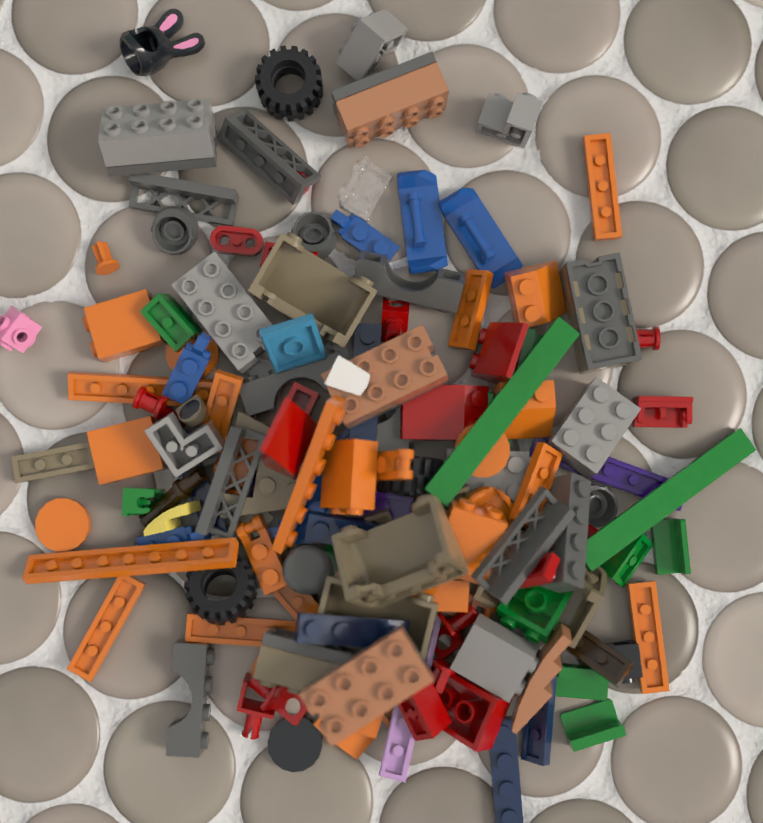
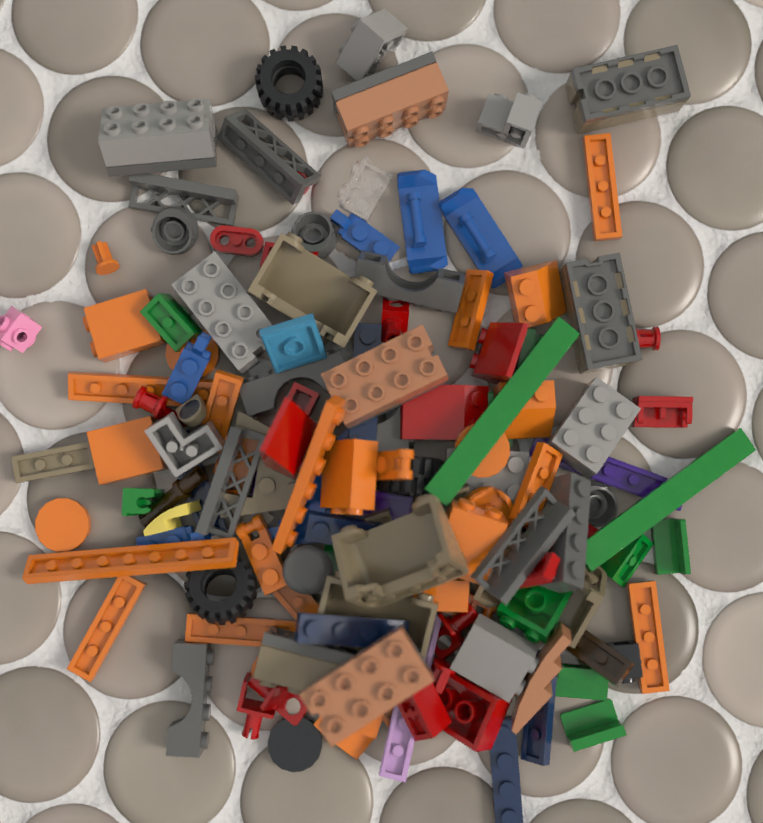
black piece [120,9,205,76] -> none
white sticker [325,356,370,396] -> none
none -> dark grey piece [565,45,691,135]

